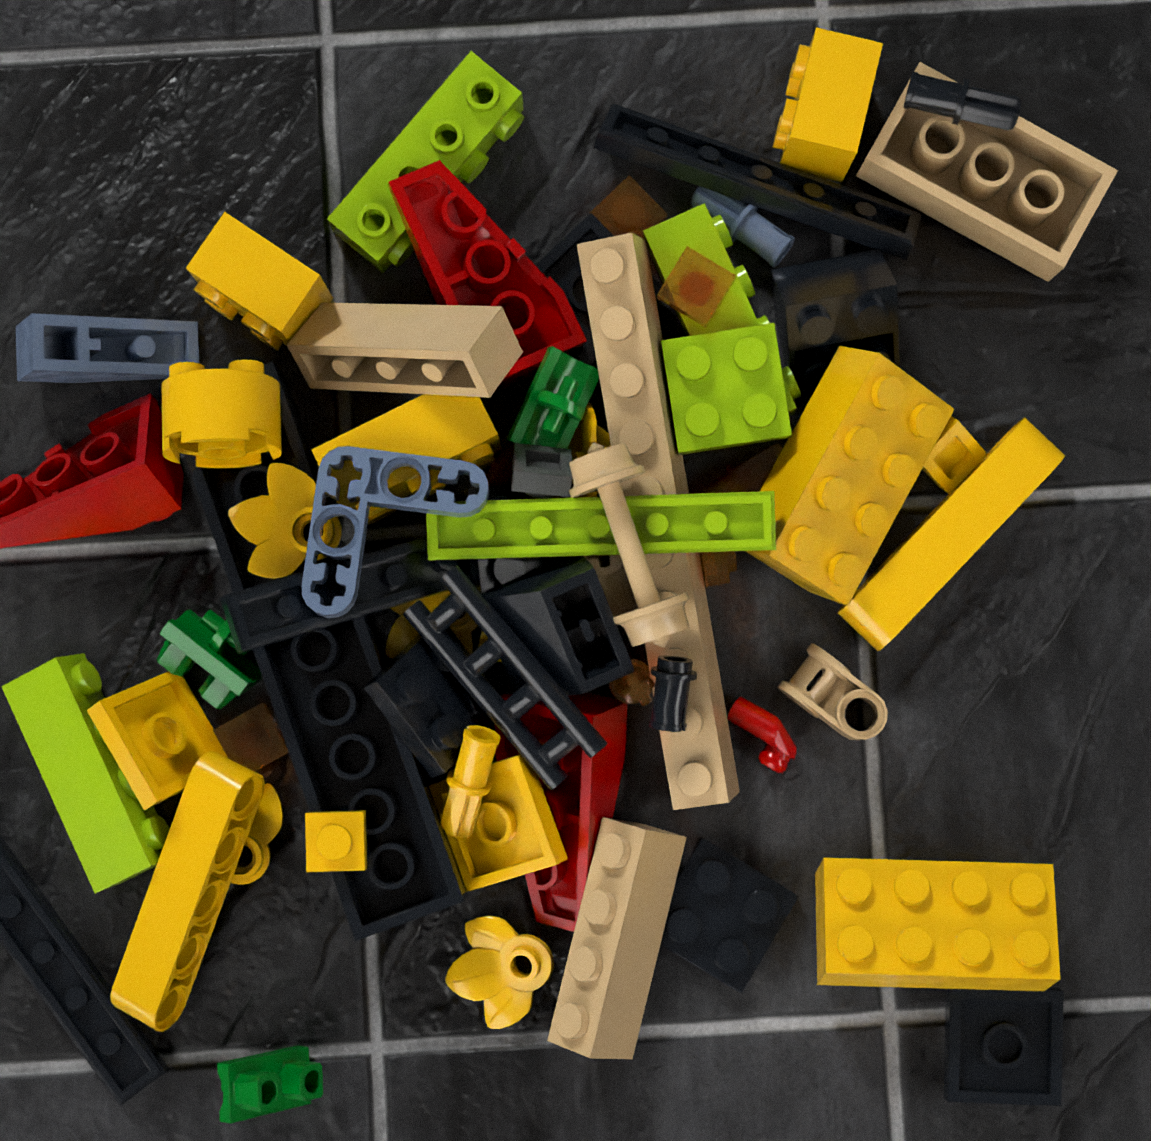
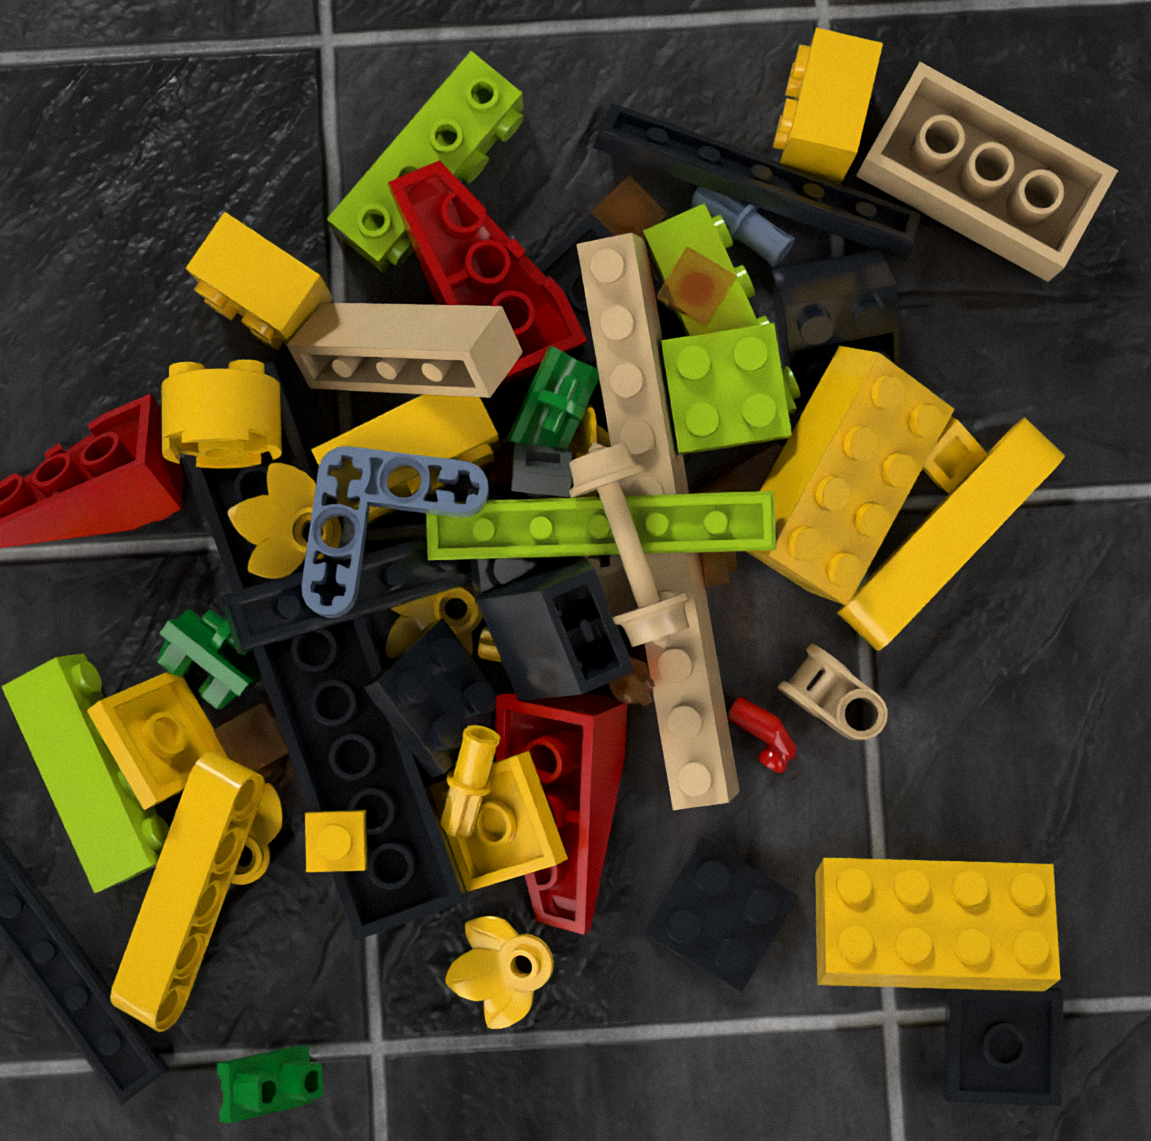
sand blue slope [16,313,199,383] -> none
black bar [403,565,608,791] -> none
tan brick [547,817,687,1060] -> none
black pin [649,655,697,732] -> none
black axle [903,71,1021,130] -> none

